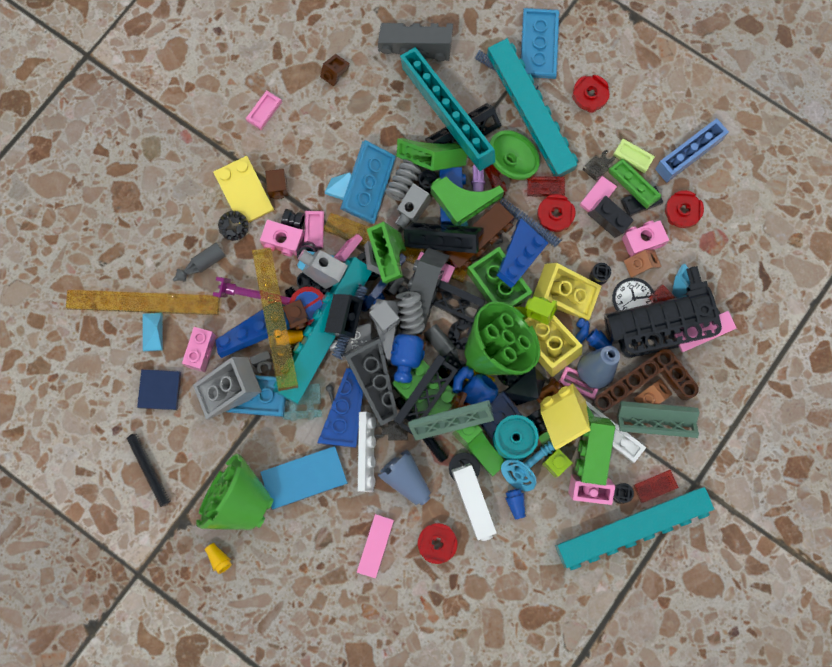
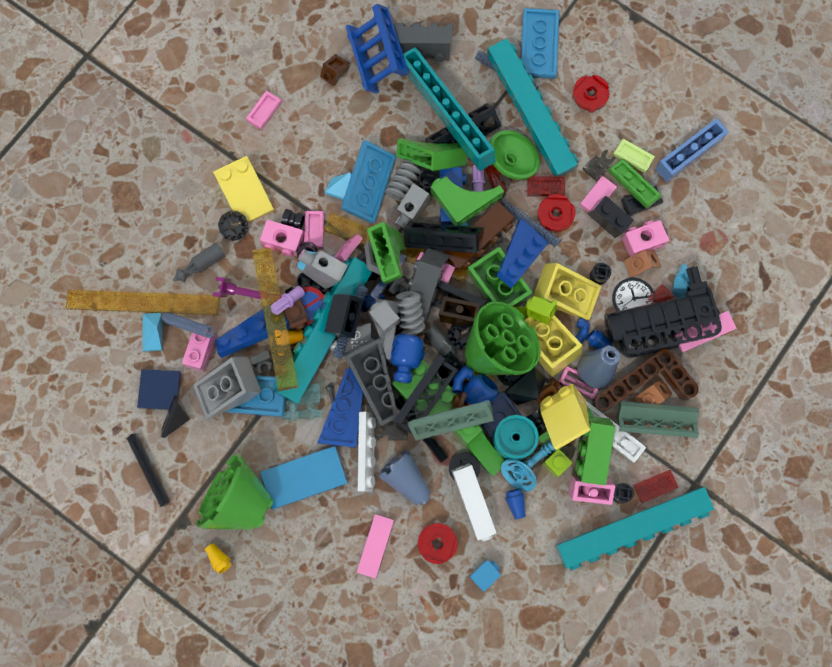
reddish brown brick [265,169,288,200] -> none
red plate [665,190,704,228] -> none
none -> sand blue piece [161,312,215,338]
none -> black slope [161,395,190,438]
none -> lavender axle [270,286,305,315]
none -> blue fence [346,3,409,94]
none -> dark brown slope [438,296,481,326]
none -> dark azure brick [469,560,501,592]

